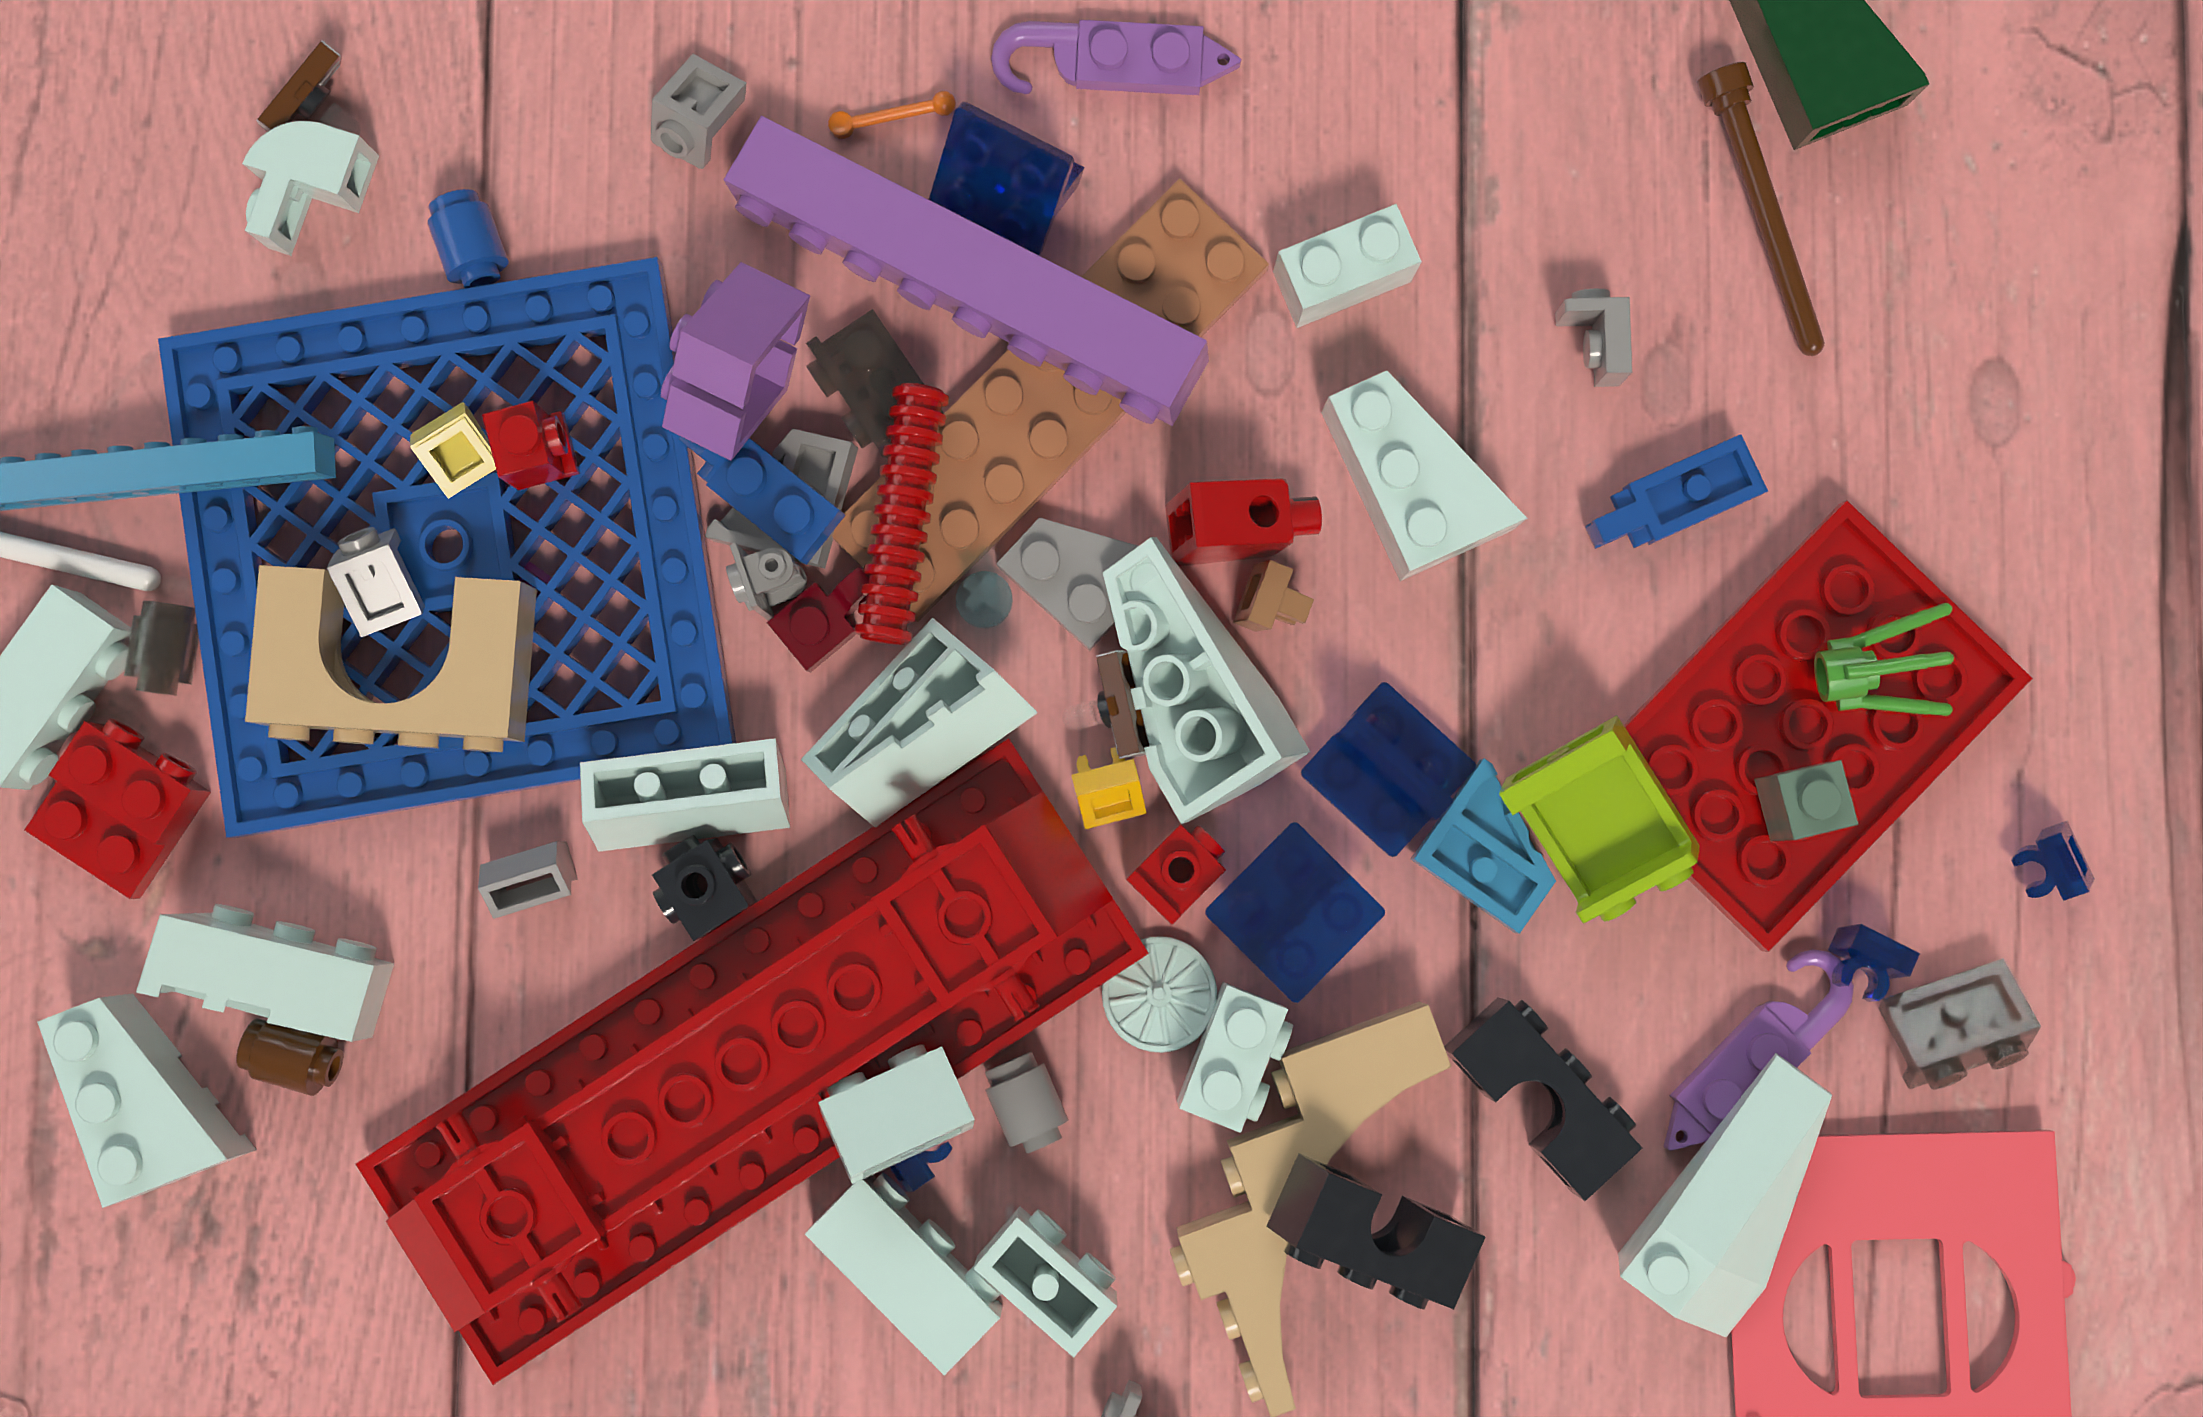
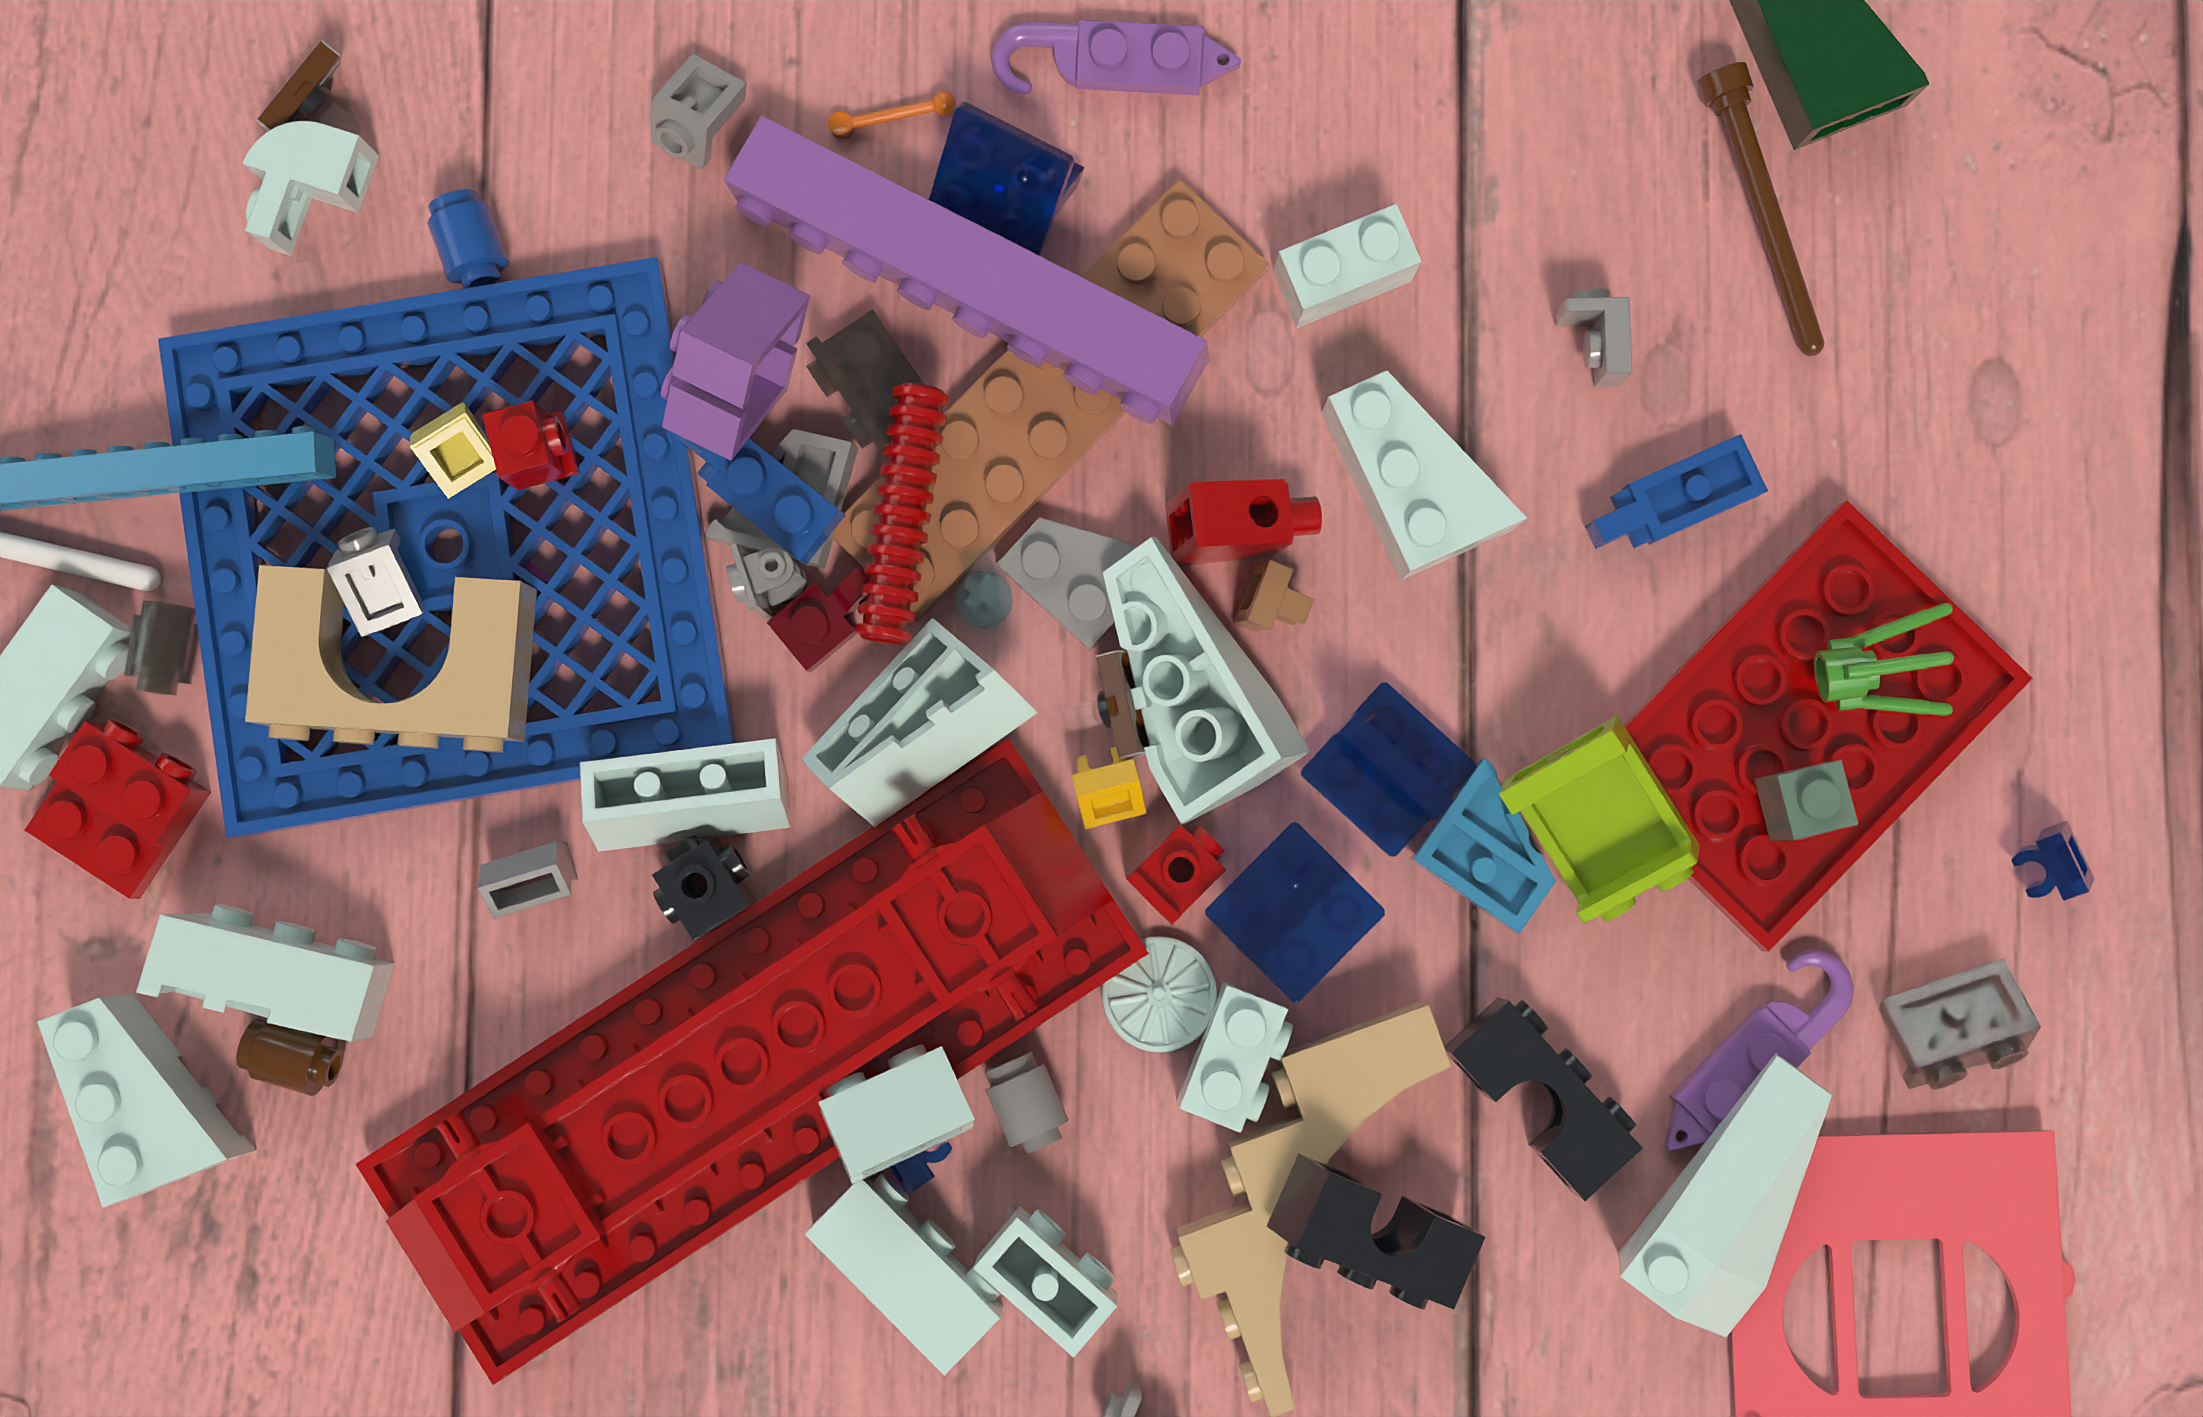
clear blue tile [1828,924,1920,1002] -> none

